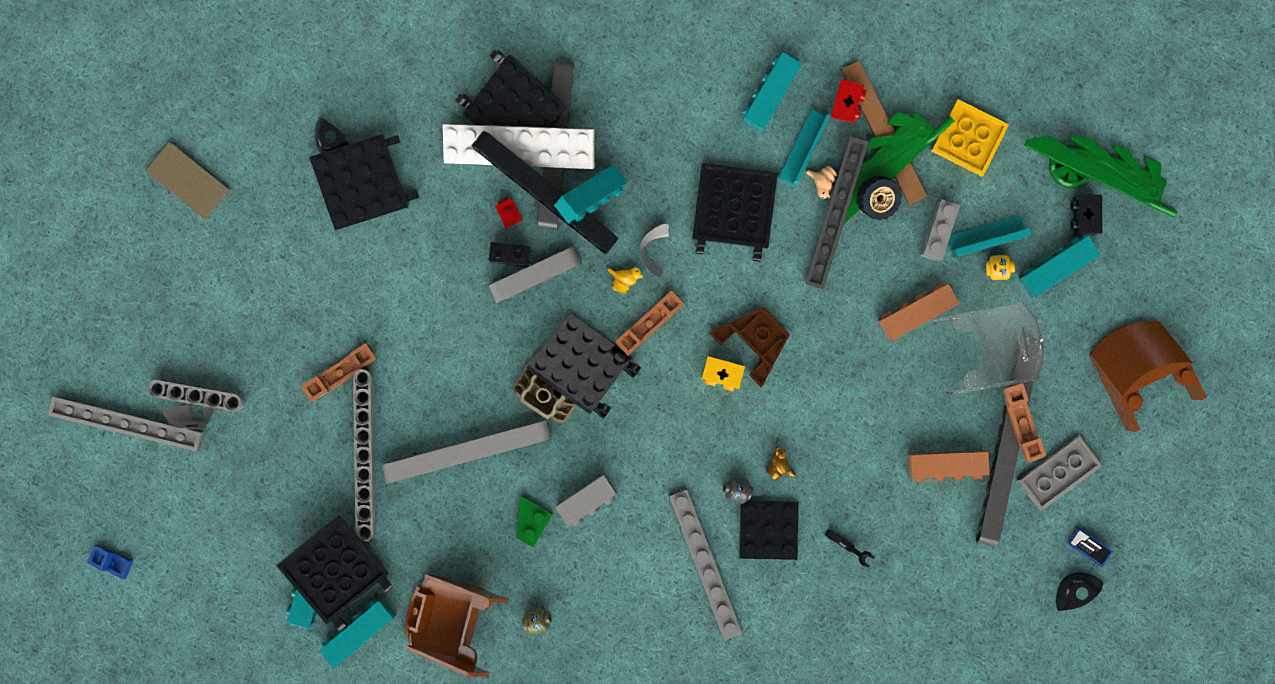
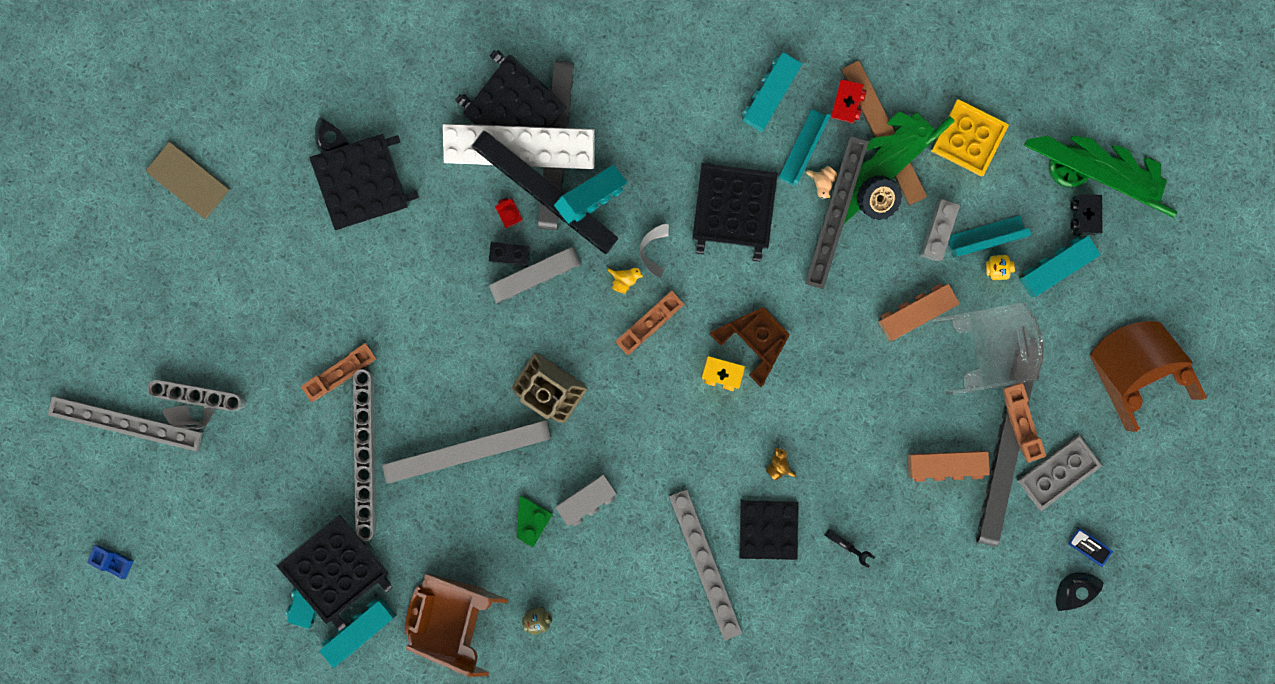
black plate [527,313,641,419] -> none
dark grey head [723,477,753,504] -> none

